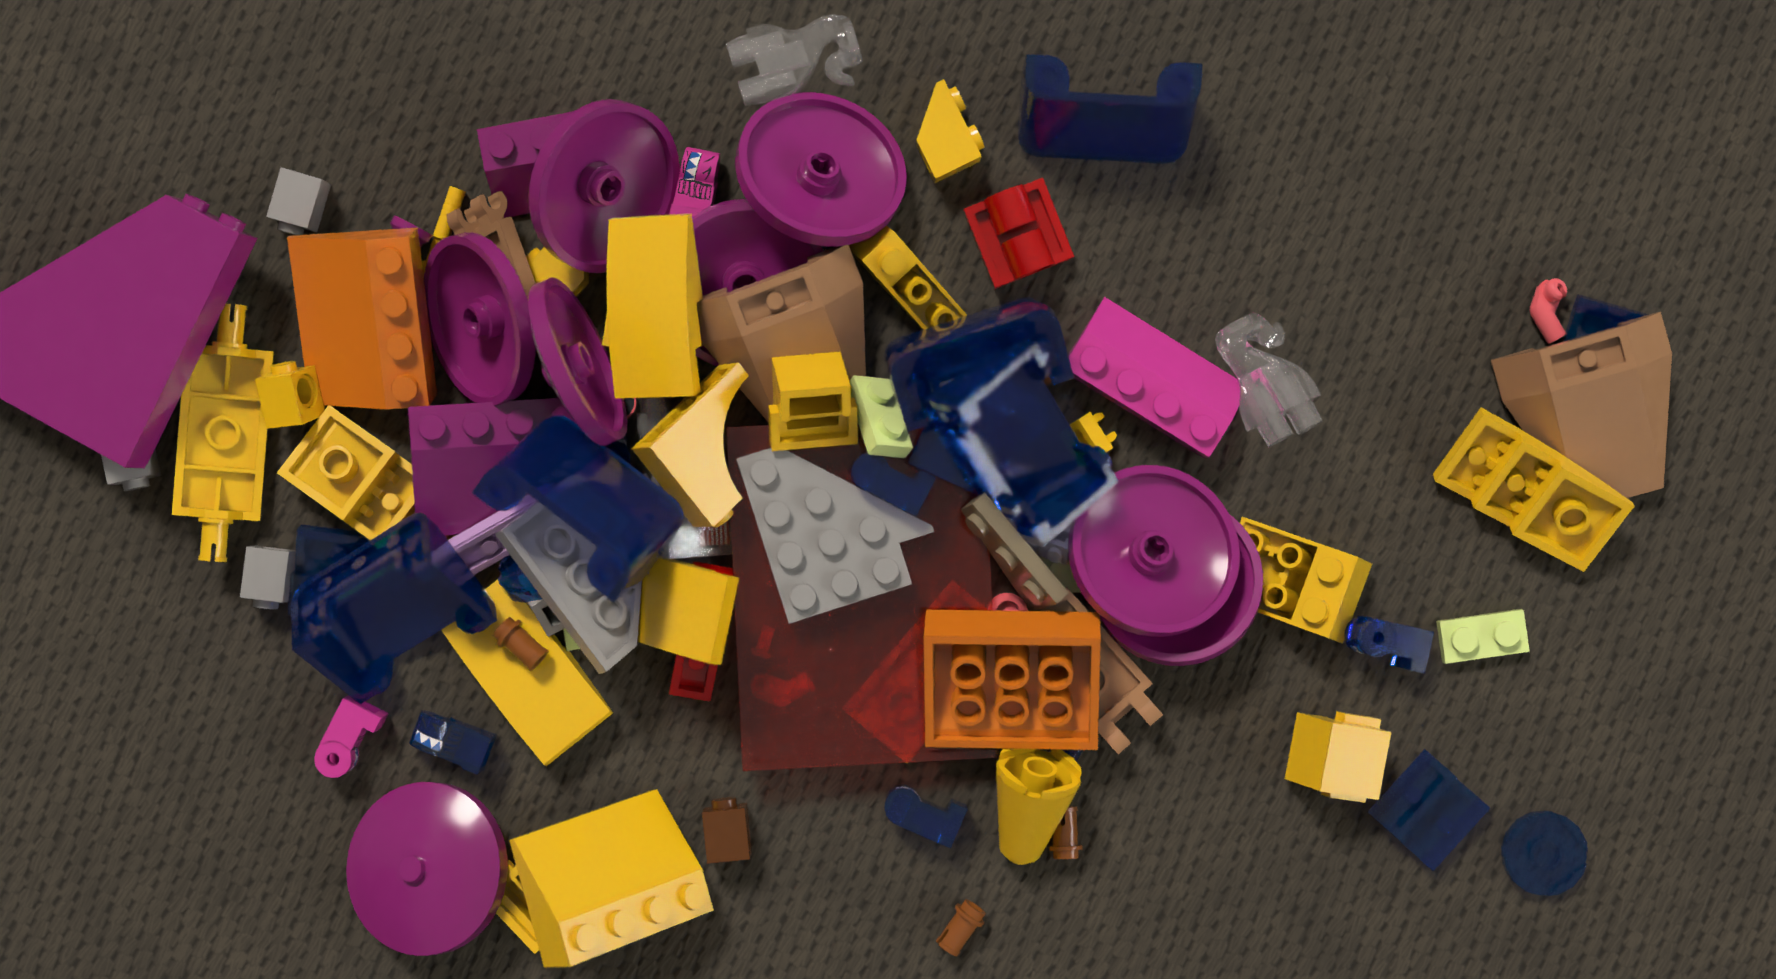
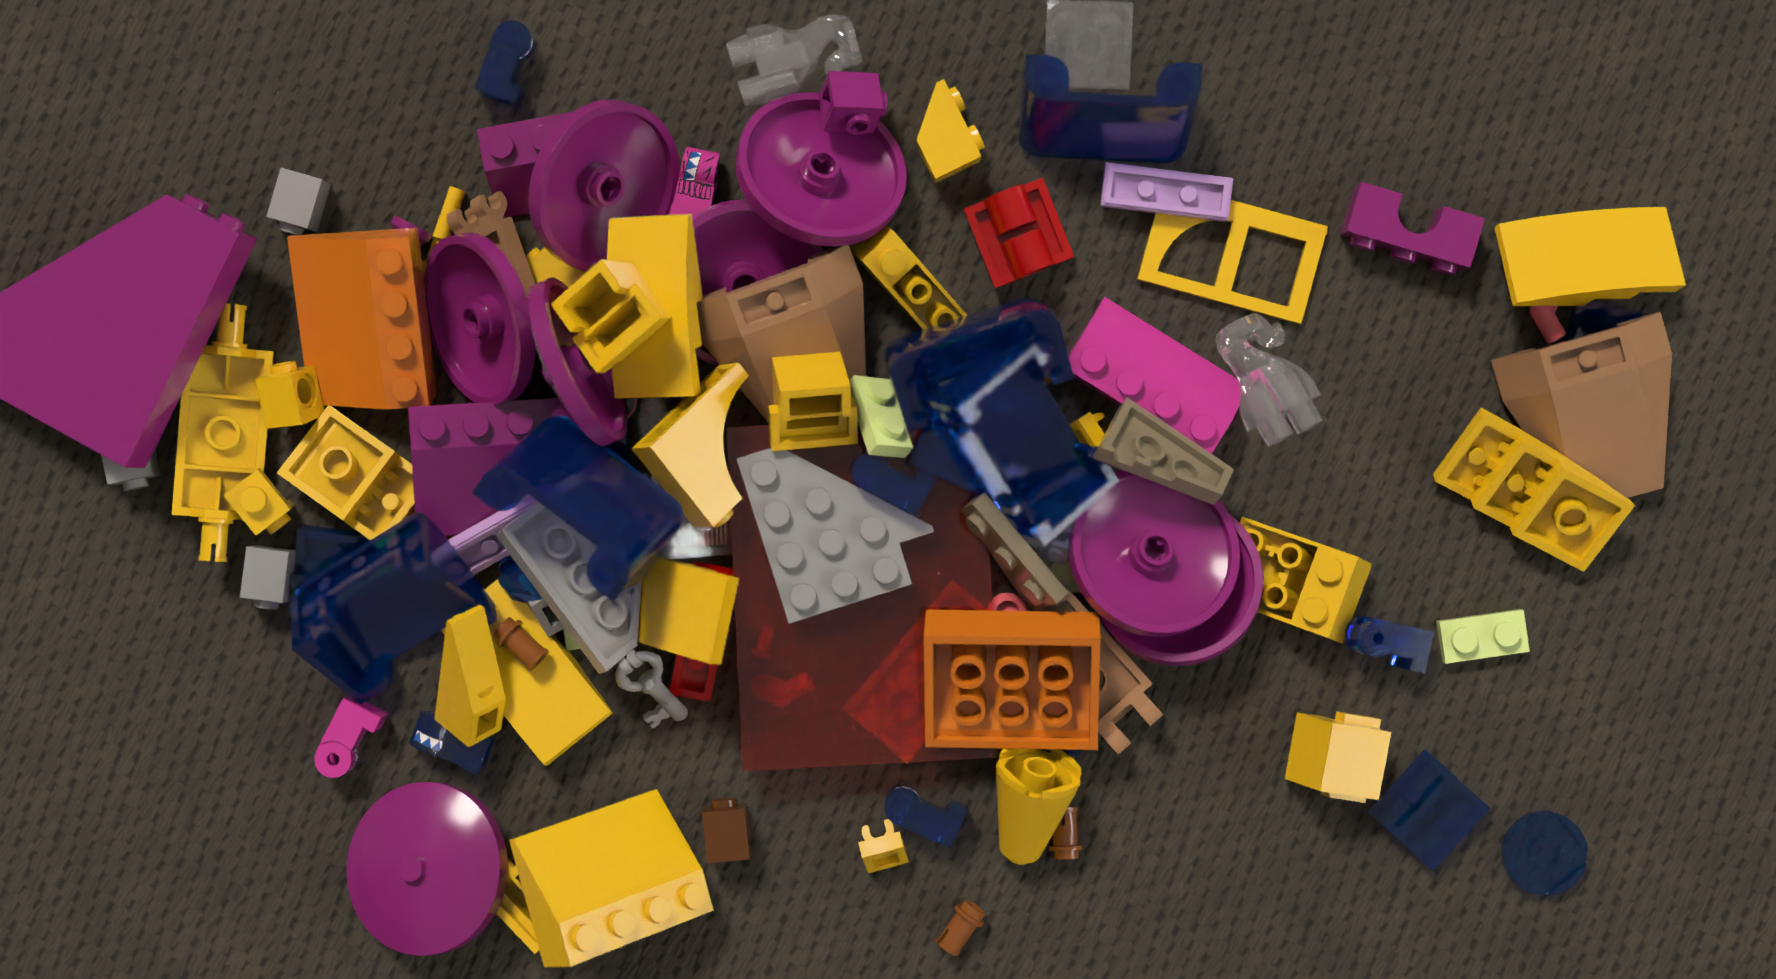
none -> yellow bracket [223,468,294,535]
none -> yellow slope [434,605,506,747]
none -> clear blue leg [474,20,536,108]
none -> yellow plate [551,259,671,373]
none -> light grey piece [615,649,688,728]
none -> magenta brick [818,71,888,135]
none -> yellow tile [858,819,909,873]
none -> clear slope [1044,0,1133,89]
none -> dark tan wing [1092,397,1234,505]
none -> lavender tile [1100,162,1233,222]
none -> yellow window [1137,200,1328,324]
none -> magenta arch [1340,182,1485,275]
none -> yellow slope [1494,207,1686,306]

